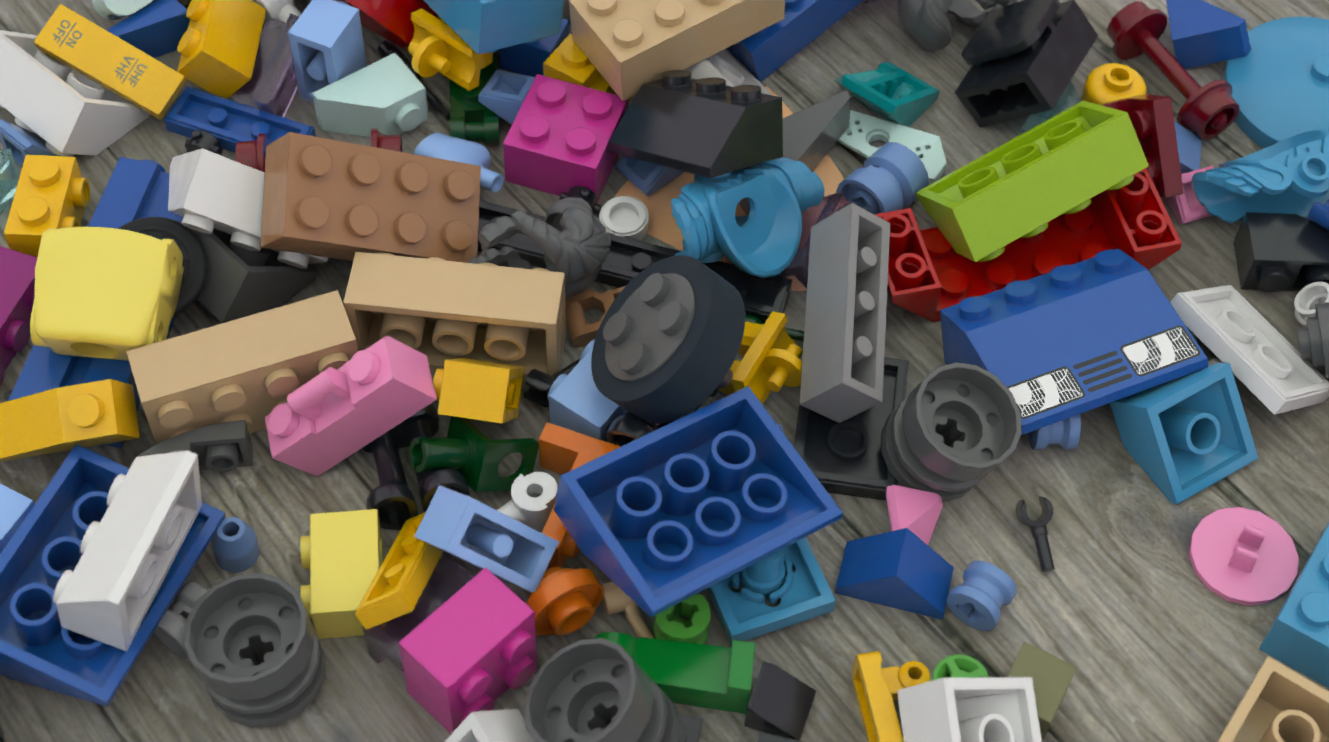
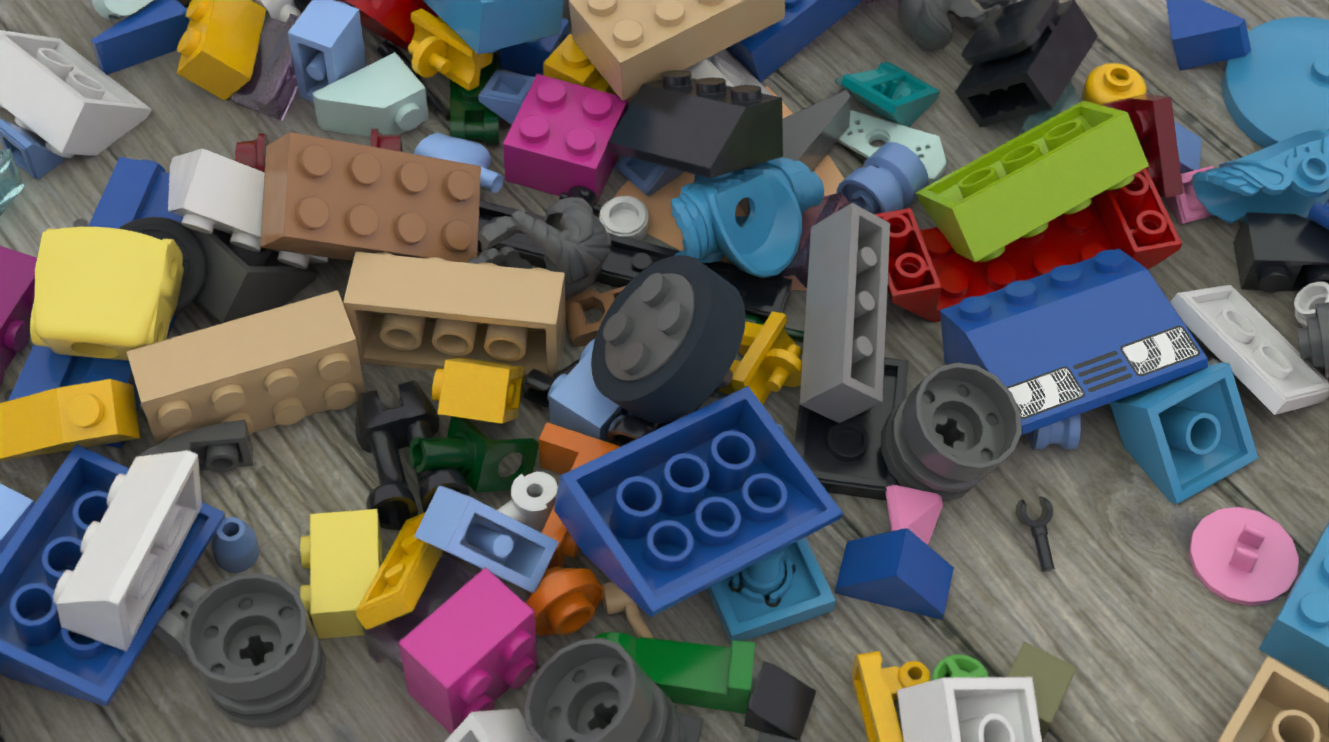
yellow brick [4,155,90,257] -> none
yellow tile [34,4,187,120] -> none
blue tile [163,86,316,153] -> none
black piece [185,130,223,155] -> none
bright pink piece [265,336,437,477] -> none
bright green wheel [653,593,711,644] -> none
medium blue wheel [946,561,1017,631] -> none
dark red piece [1107,1,1240,140] -> none

